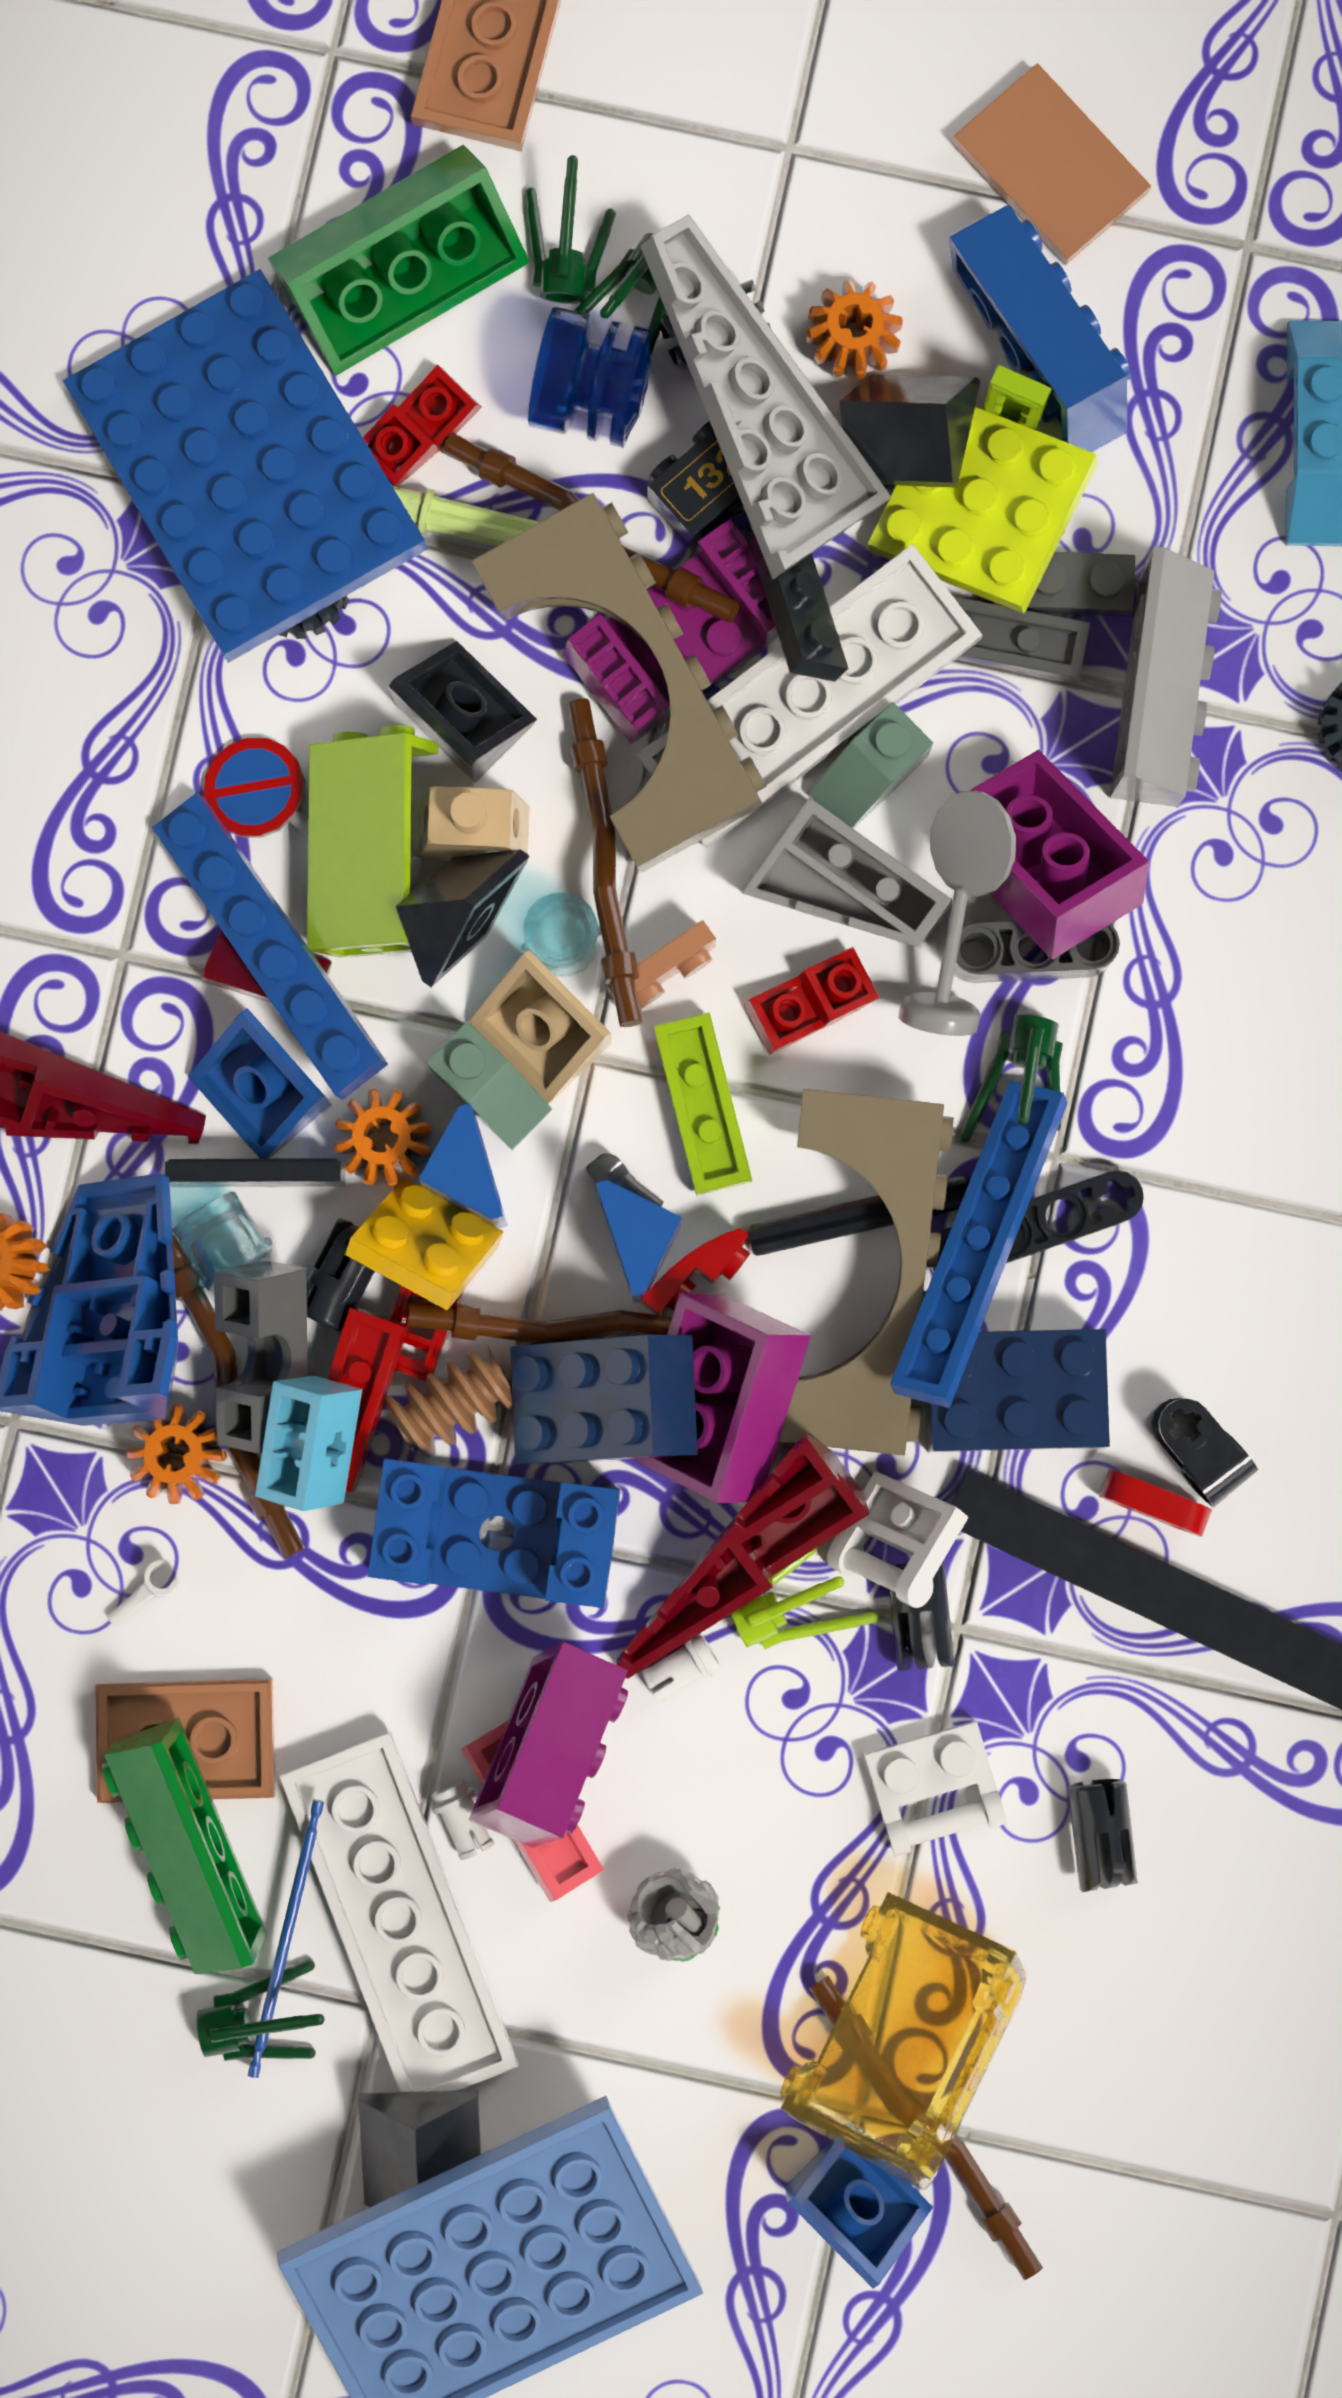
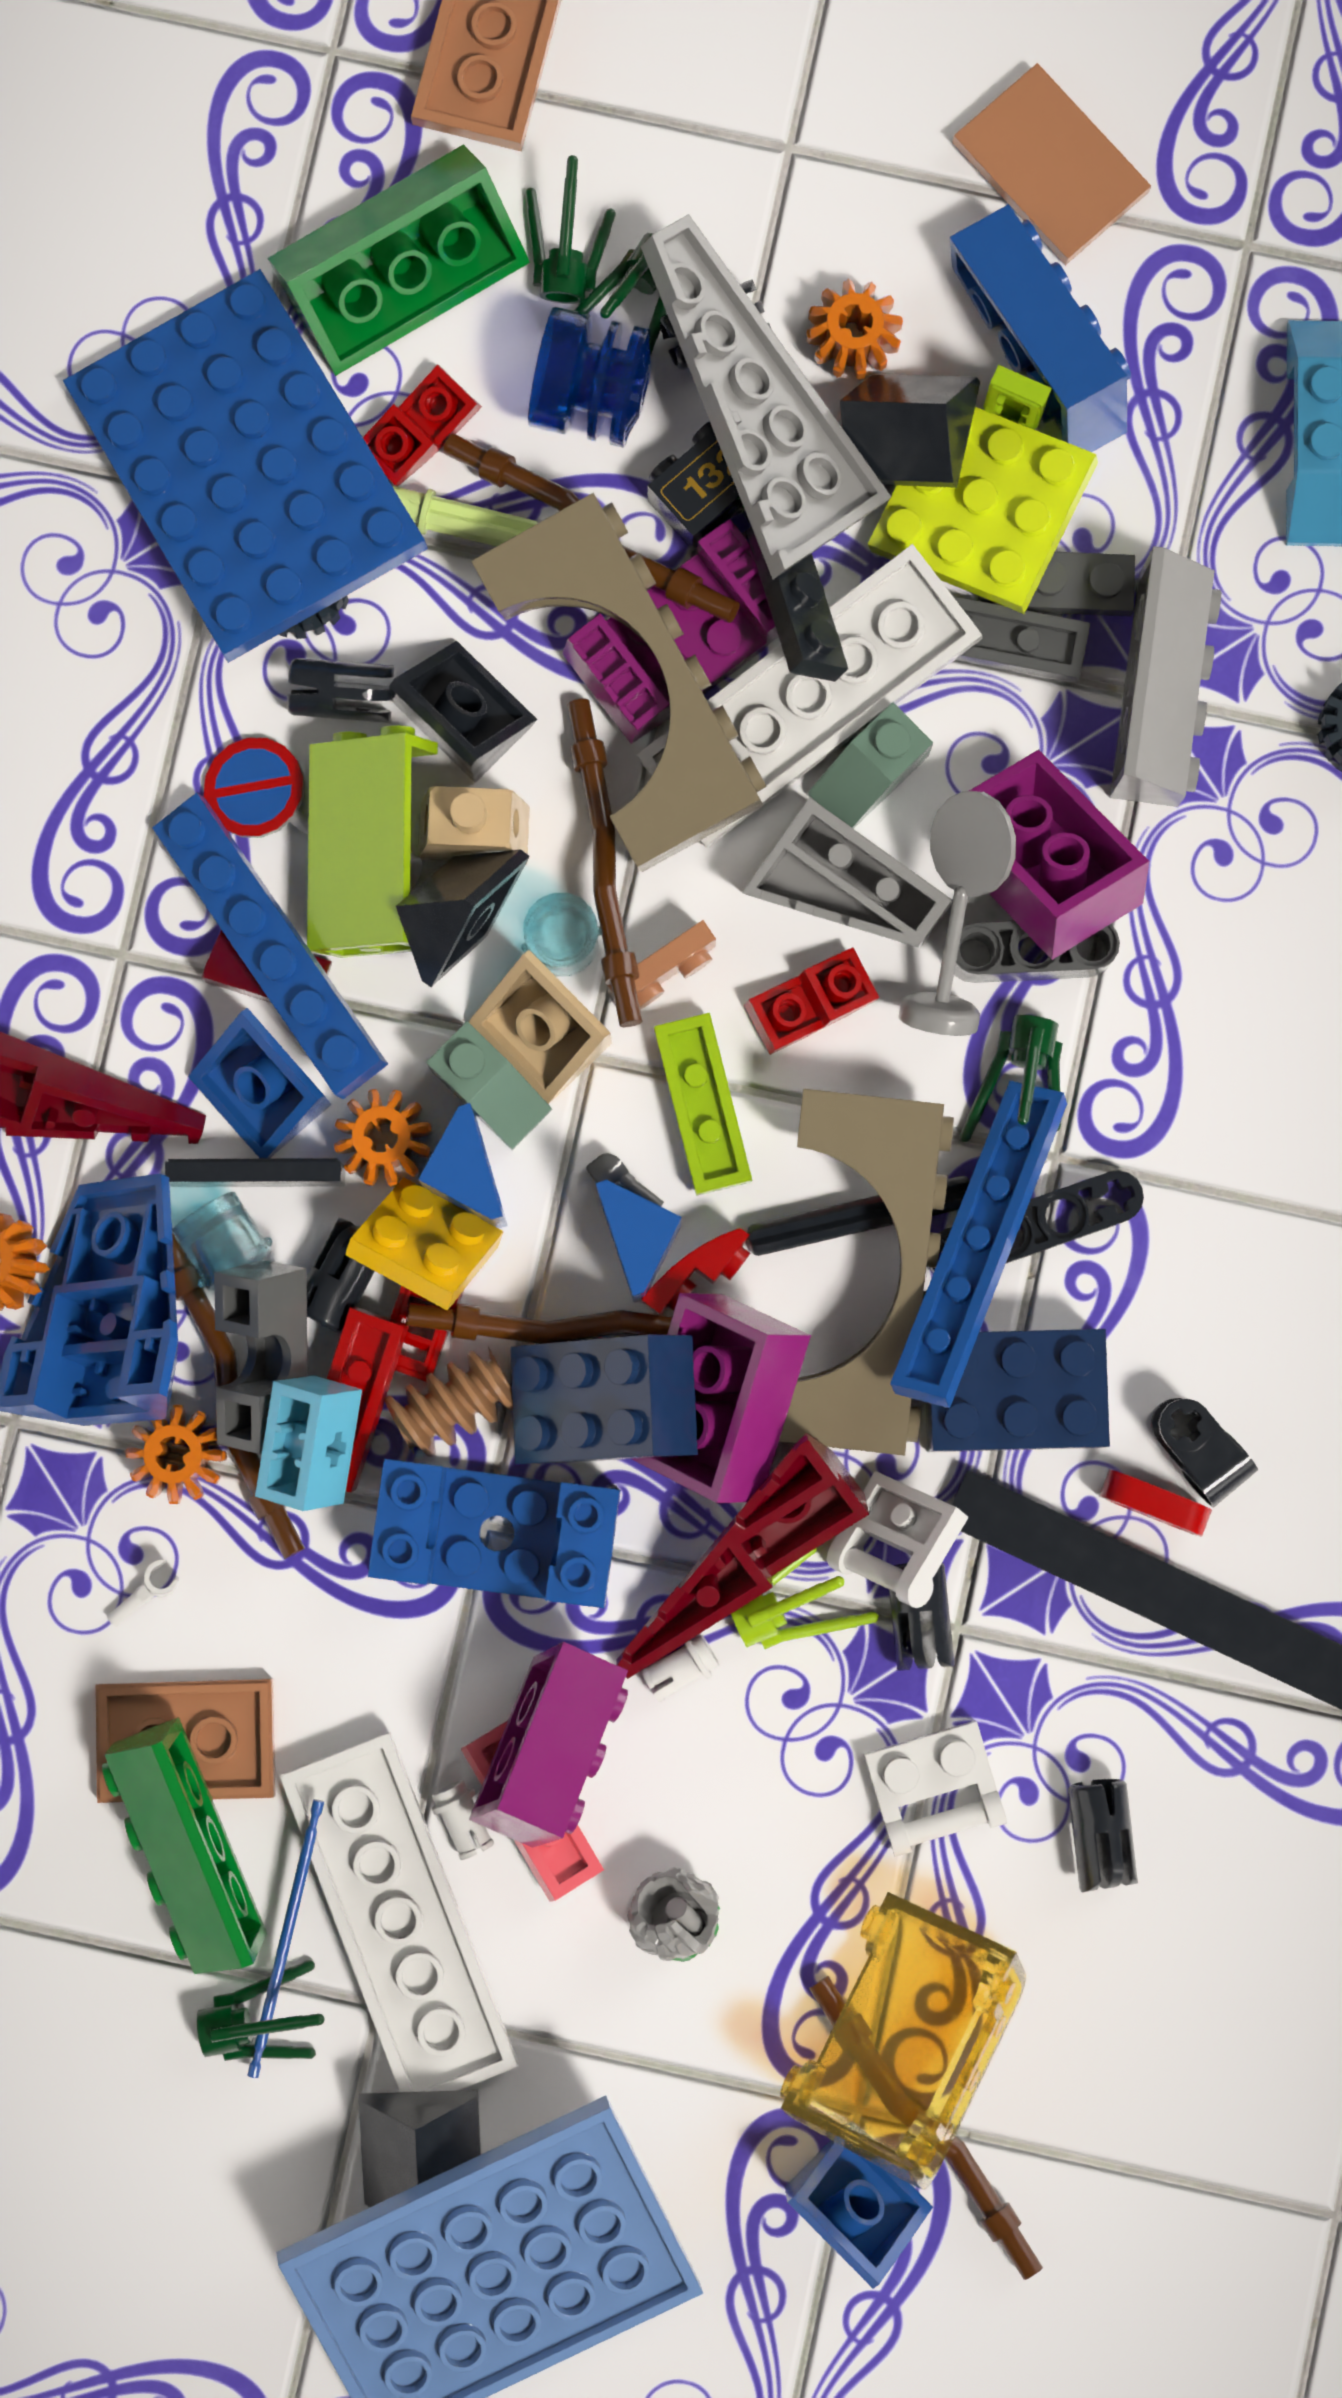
none -> black arm [287,658,394,723]

